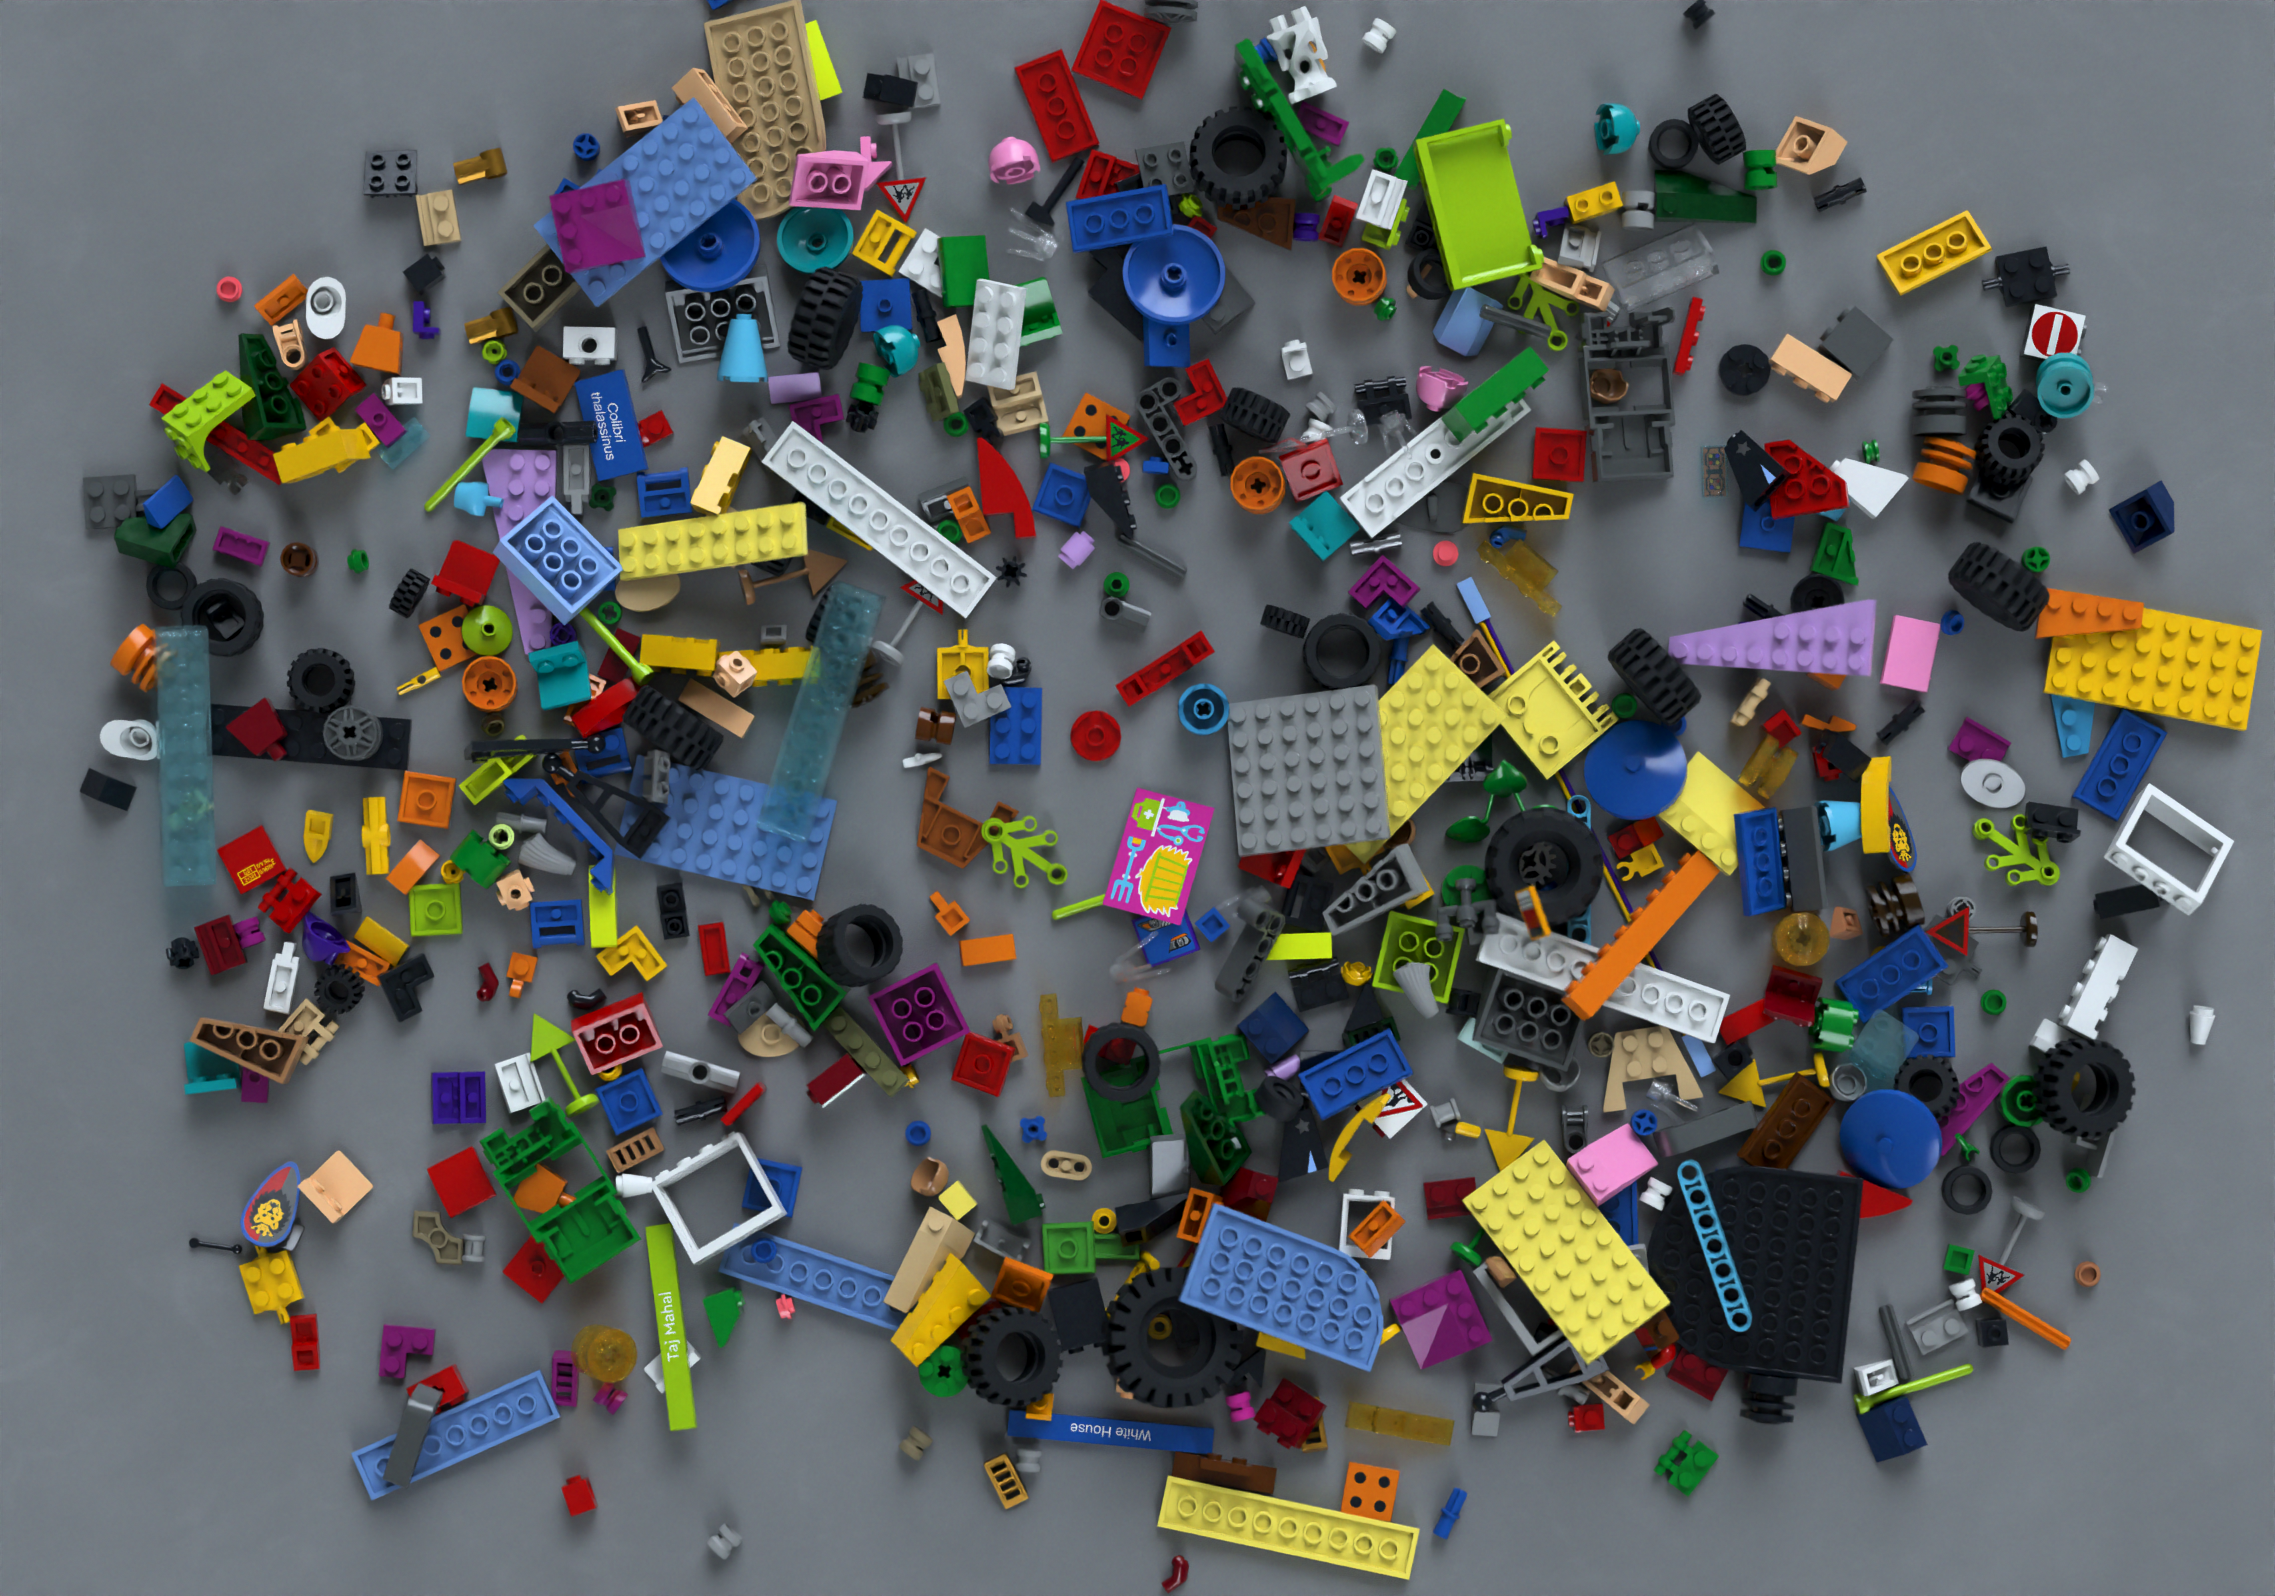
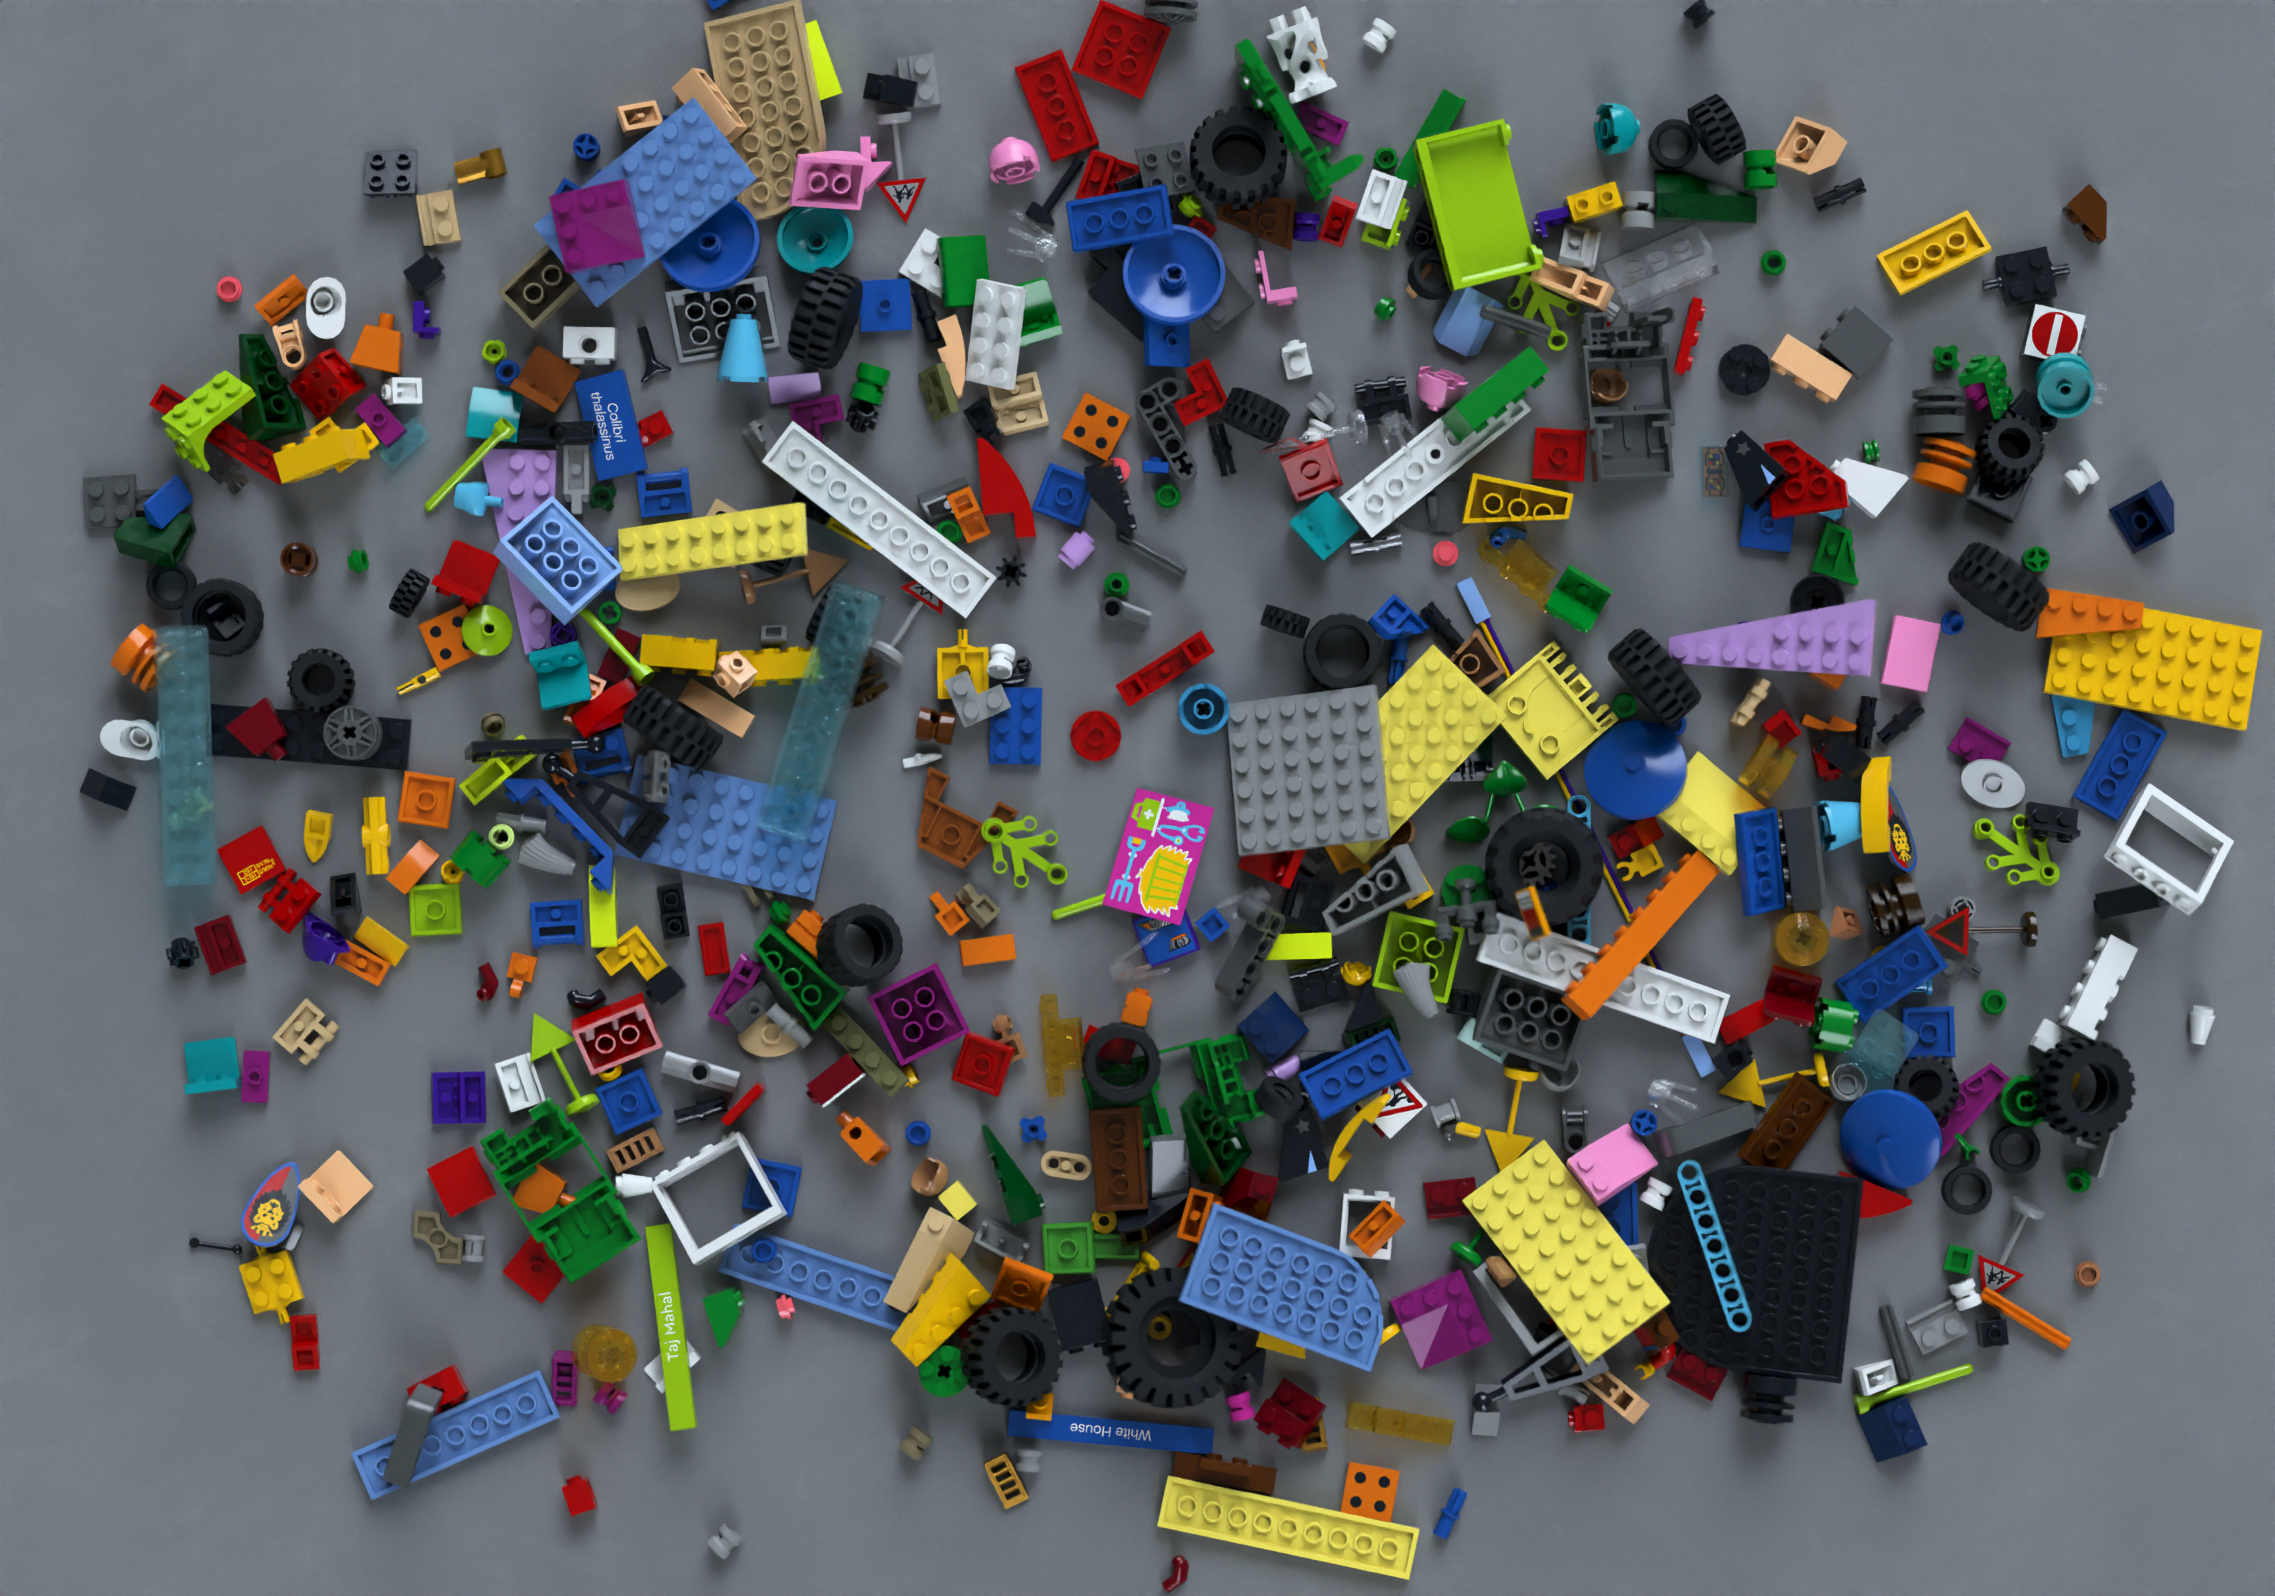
medium nougat wedge [189,1017,309,1084] -> none
magenta plate [212,526,270,567] -> none
magenta wheel [233,916,266,949] -> none
white hinge [263,941,300,1015] -> none
black tyre [314,964,365,1014] -> none
black plate [376,953,435,1022] -> none
magenta plate [379,1324,436,1378] -> none
orange wheel [462,656,518,713] -> none
pearl gold piece [464,307,519,345] -> none
light nougat brick [496,868,535,911] -> none
yellow wedge [690,436,753,516] -> none
yellow plate [852,209,917,277] -> none
teal cylinder [873,325,921,378] -> none
green plate [943,412,969,437] -> none
green piece [1039,414,1149,461] -> none
orange wheel [1230,457,1286,514] -> none
blue wheel [1254,37,1278,66] -> none
orange wheel [1332,248,1387,306] -> none
magenta plate [1348,555,1421,611] -> none
dark tan wheel [1587,1032,1615,1058] -> none
tan wing [1603,1026,1703,1113] -> none
green plate [1654,1429,1719,1497] -> none
black axle [1742,594,1784,620] -> none
none -> black brick [645,966,687,1005]
none -> orange torso [835,1110,892,1167]
none -> dark tan plate [954,883,1002,929]
none -> reddish brown tile [1089,1106,1148,1213]
none -> bright pink bracket [1254,251,1298,307]
none -> green bracket [1545,564,1613,633]
none -> black pin [1855,696,1878,749]
none -> reddish brown slope [2063,184,2107,245]

